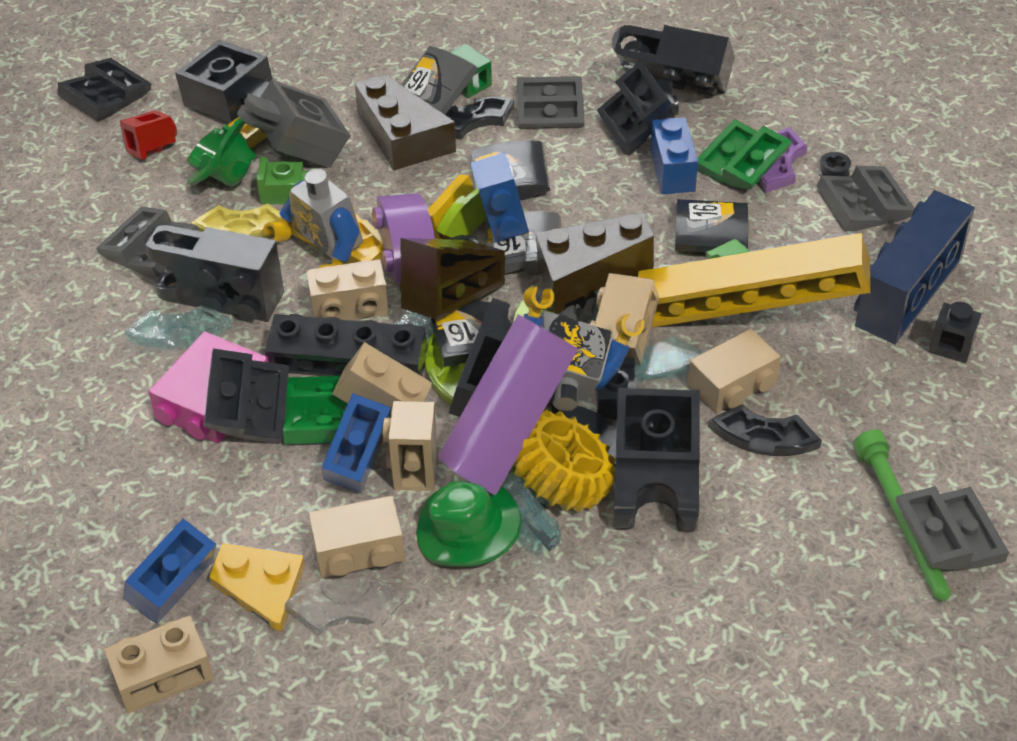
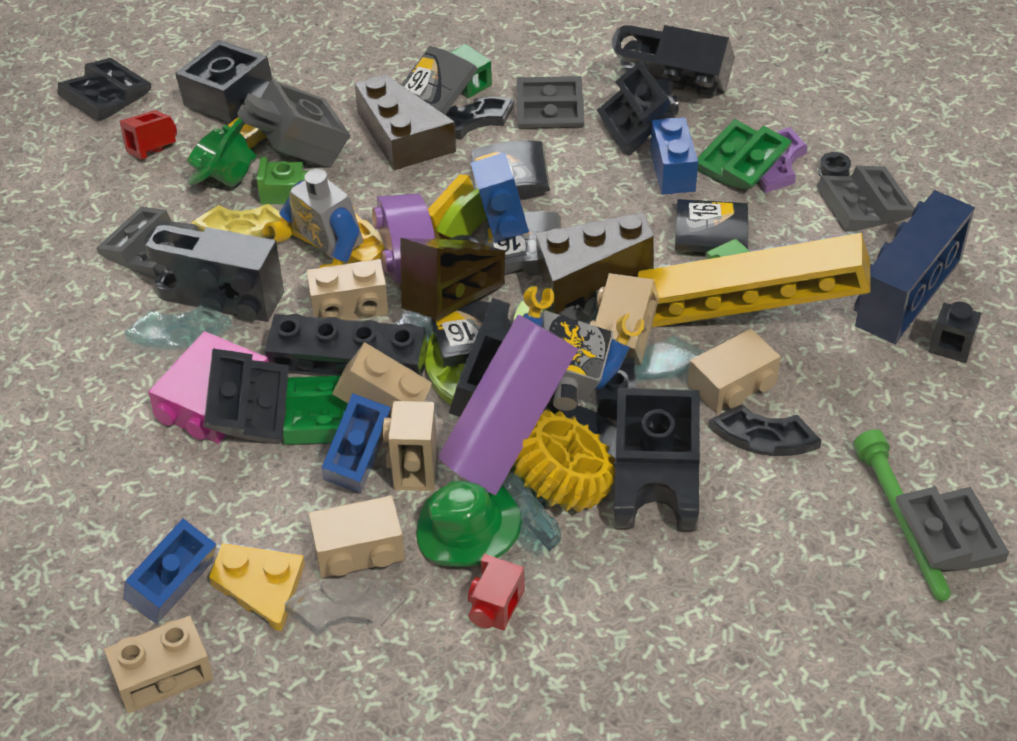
none -> brick [467,554,525,631]

